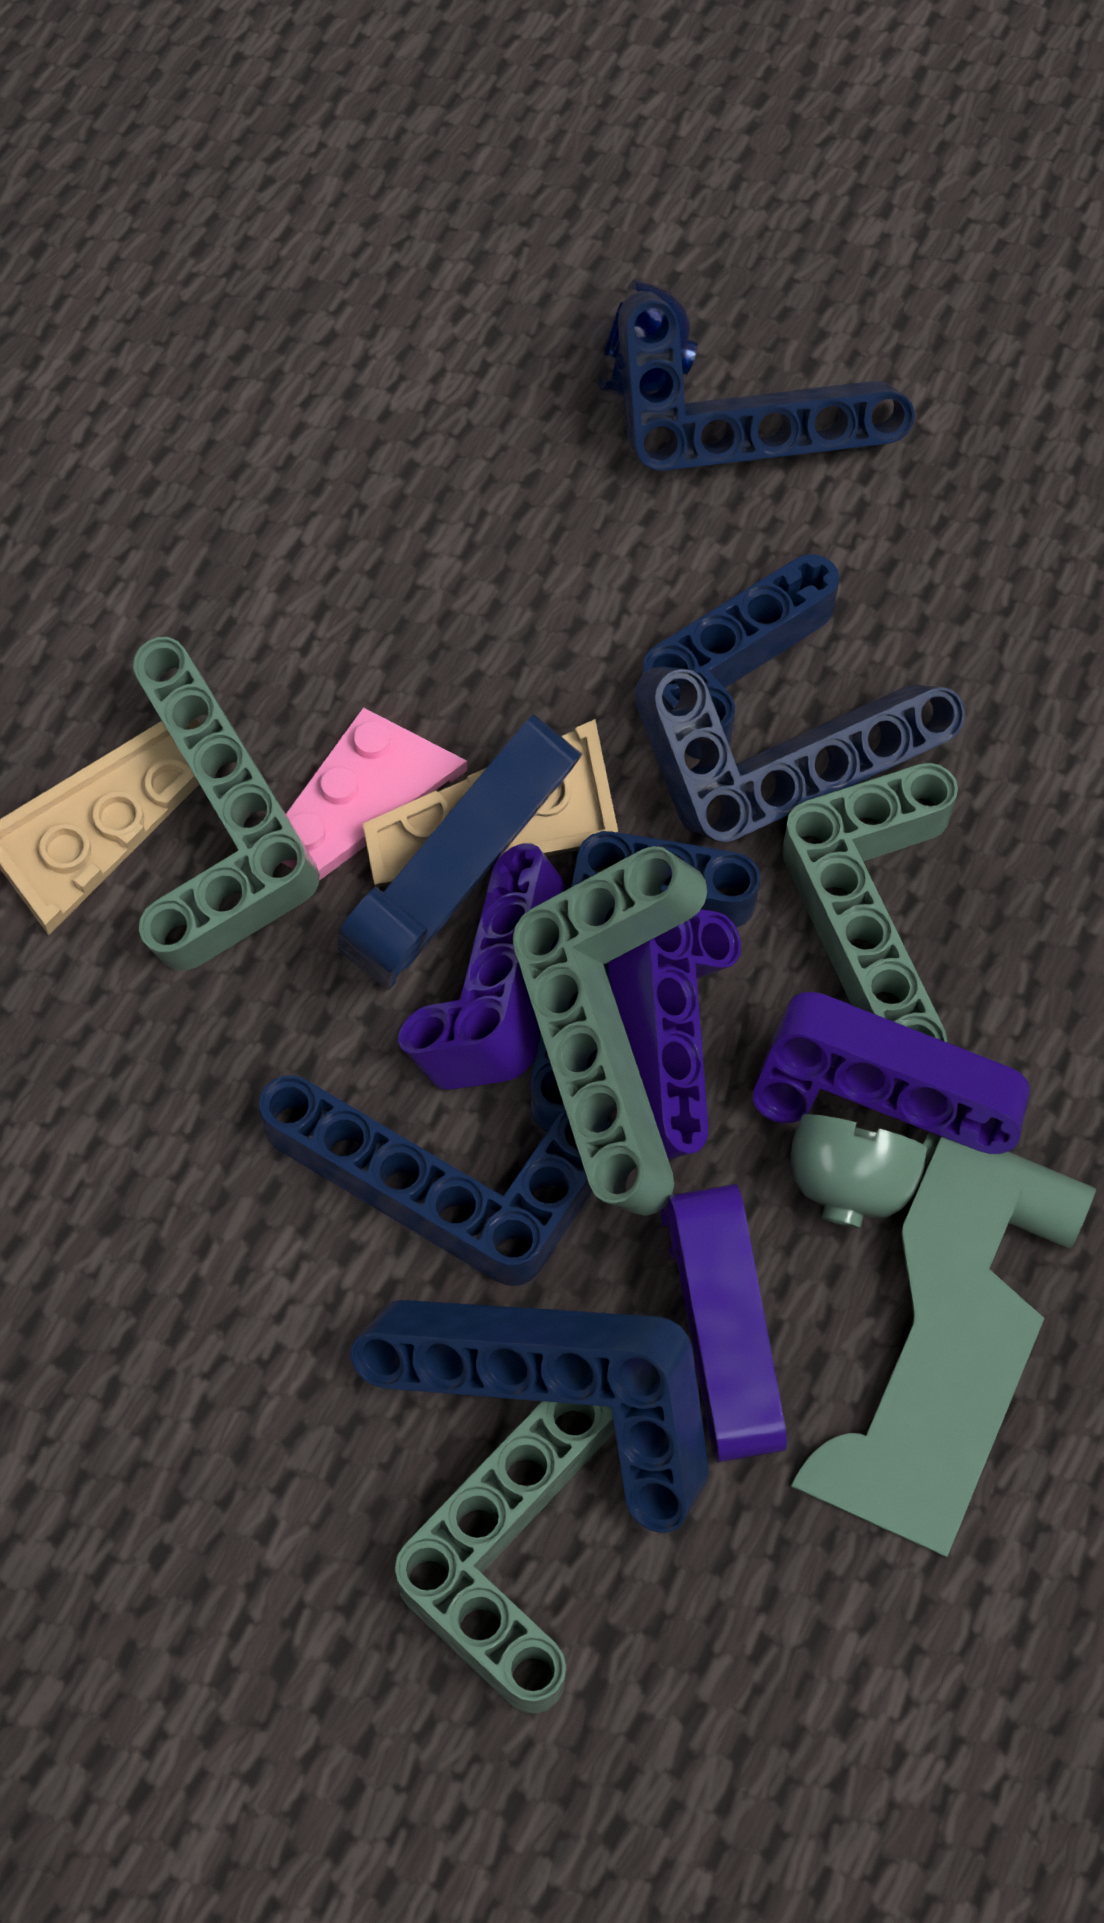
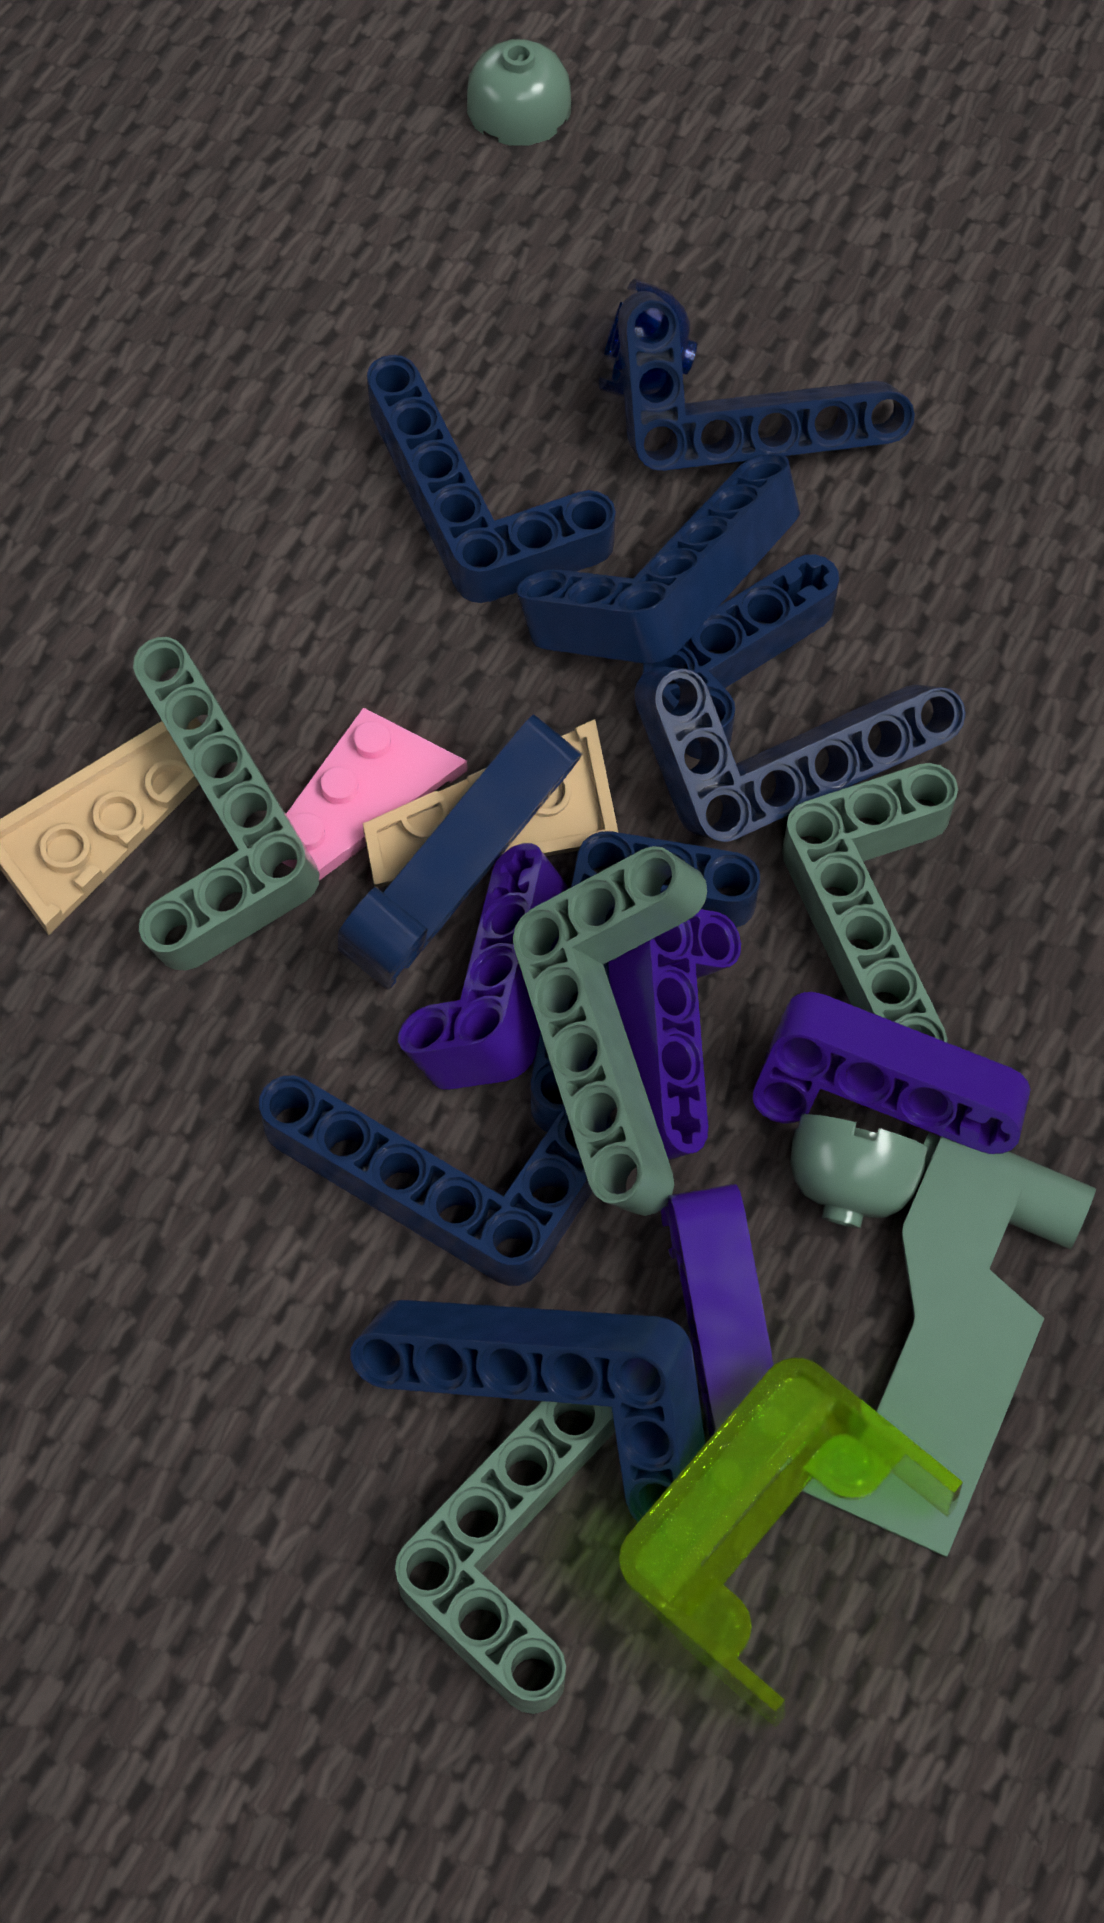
none -> dark blue beam [367,355,616,603]
none -> sand green cylinder [467,39,571,145]
none -> dark blue beam [517,453,800,663]
none -> clear neon green windscreen [619,1358,963,1728]

